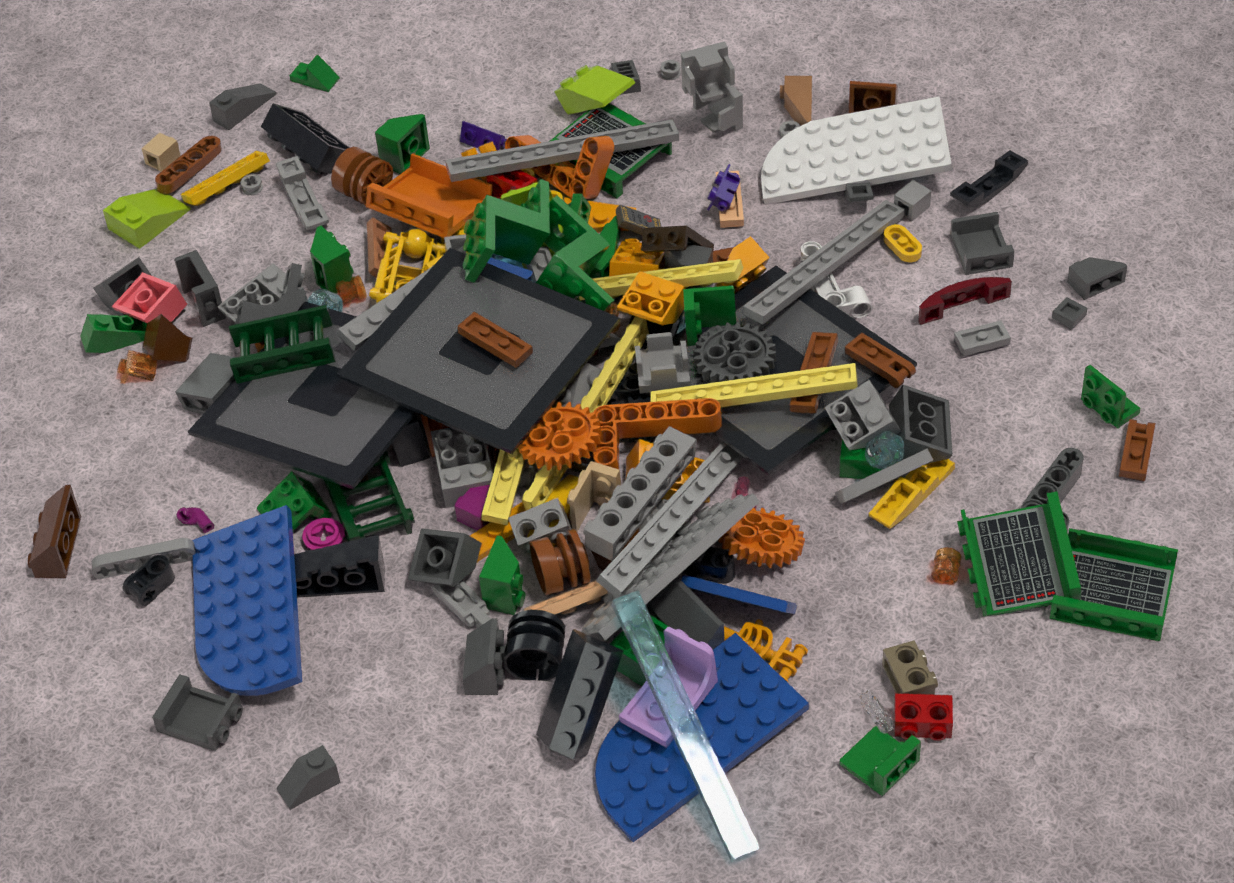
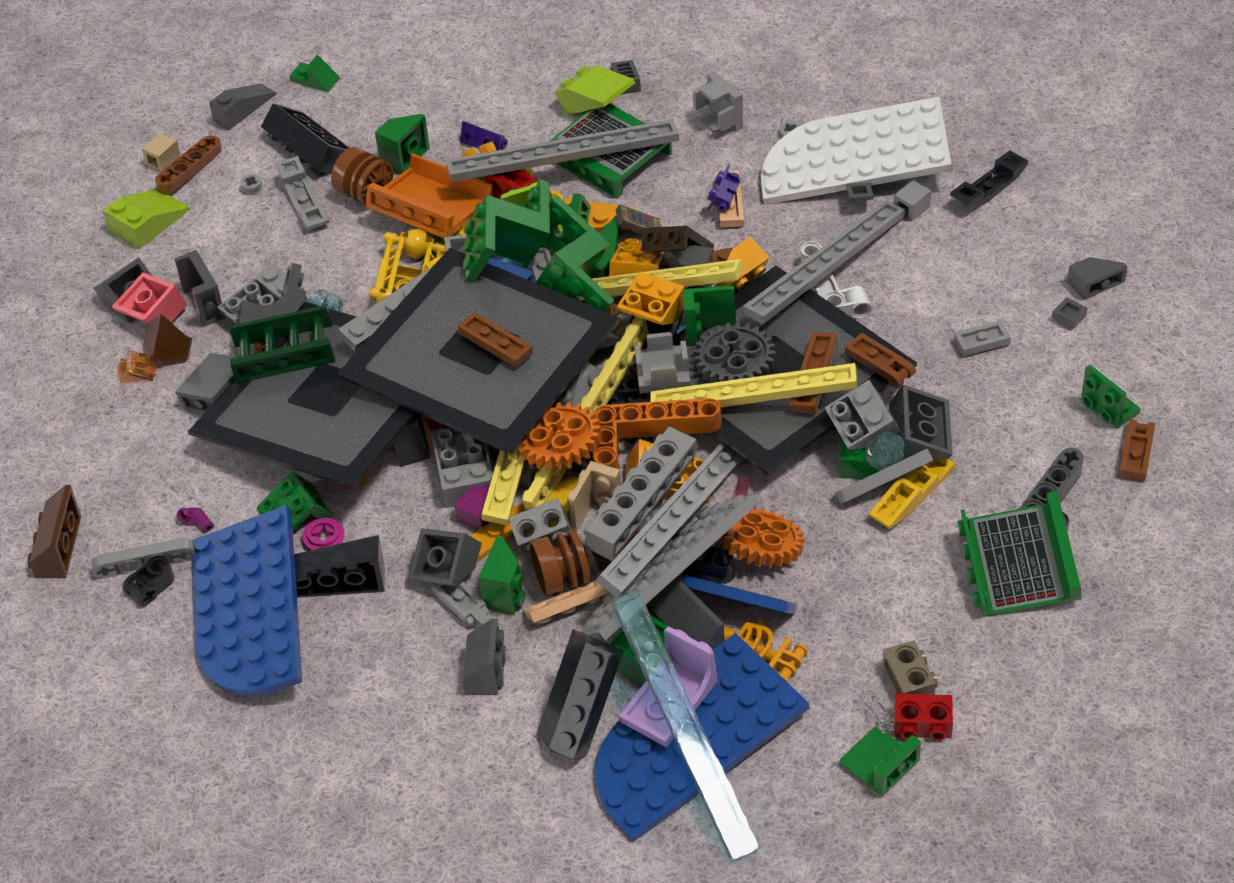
green slope [80,314,147,353] -> none
dark grey panel [152,674,243,751] -> none
yellow plate [180,151,270,206] -> none
dark grey slope [277,745,341,810] -> none
green slope [310,225,354,297] -> none
dark green fence [323,451,415,542] -> none
clear orange wheel [335,275,367,306] -> none
nougat plate [367,217,392,278] -> none
black wheel [504,610,566,681] -> none
orange beam [505,135,614,199] -> none
light grey bush [660,60,681,80] -> none
light grey panel [681,41,735,102] -> none
medium nougat slope [780,76,812,126] -> none
dark orange slope [849,81,898,113] -> none
yellow plate [884,224,922,262] -> none
dark red slope [918,277,1012,325] -> none
clear orange wheel [931,547,962,585] -> none
dark grey panel [950,212,1015,275] -> none
panel [1050,528,1178,641] -> none

